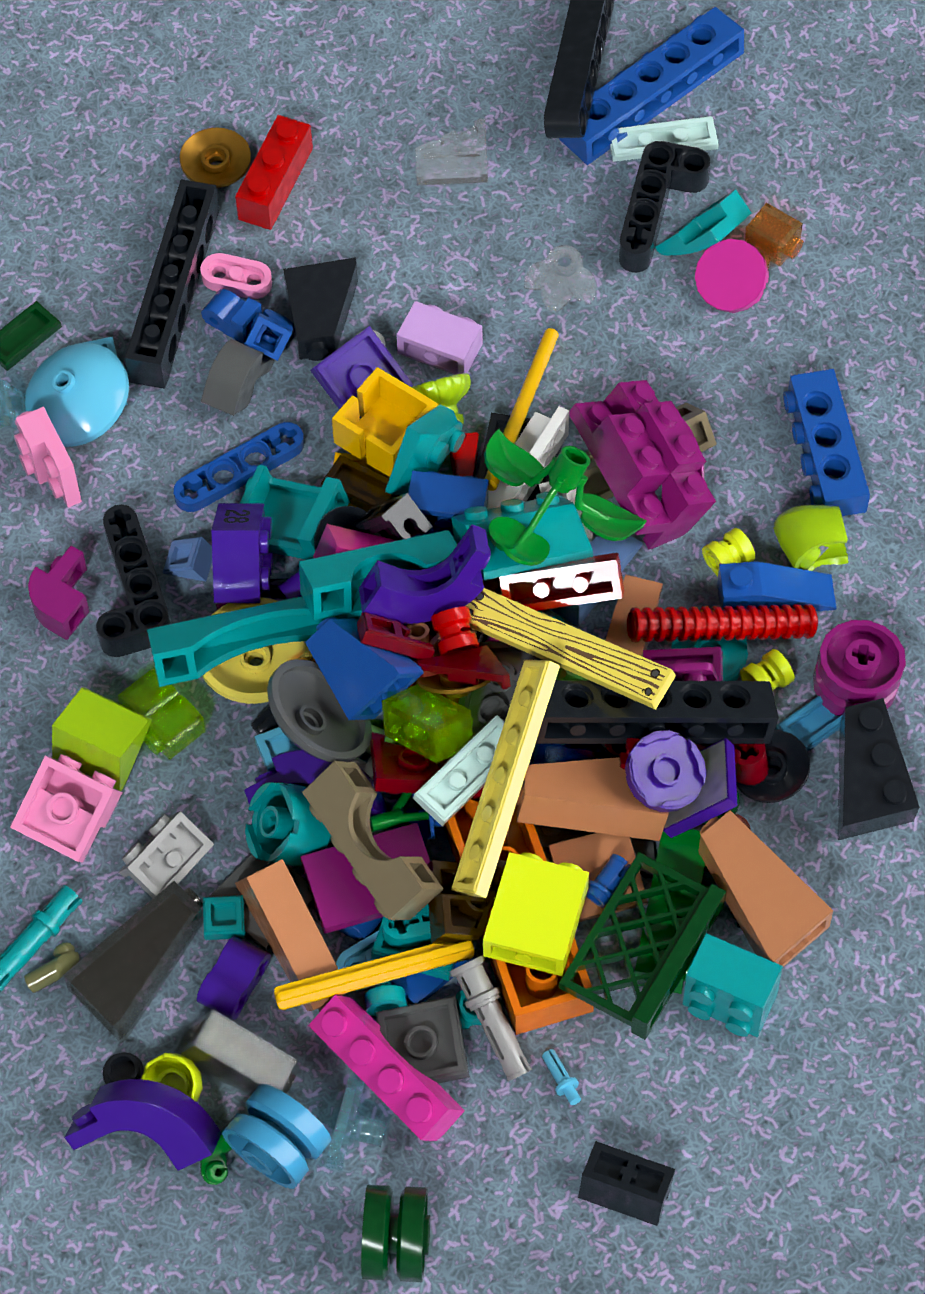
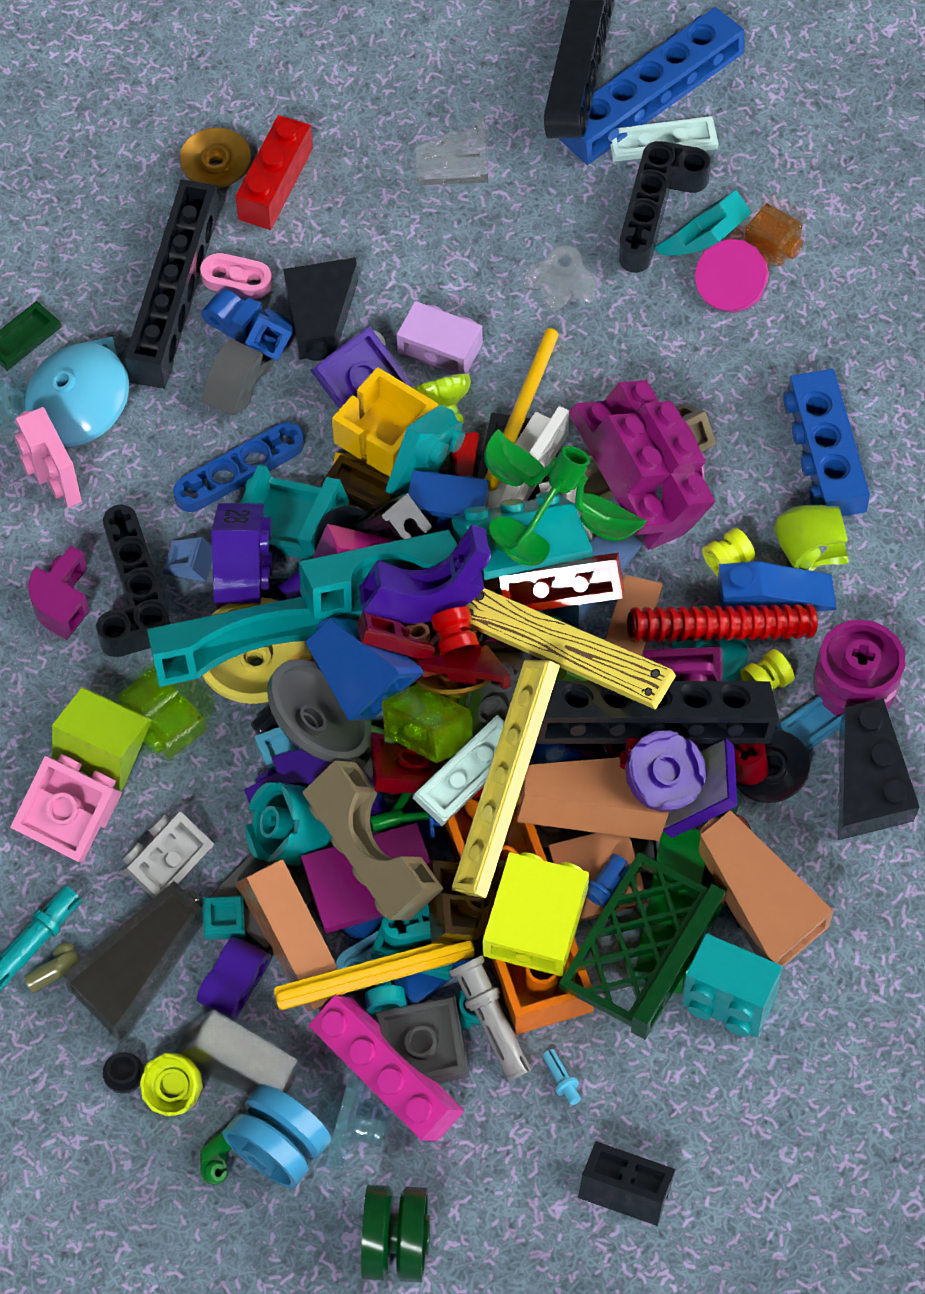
dark purple arch [64,1079,222,1171] -> none

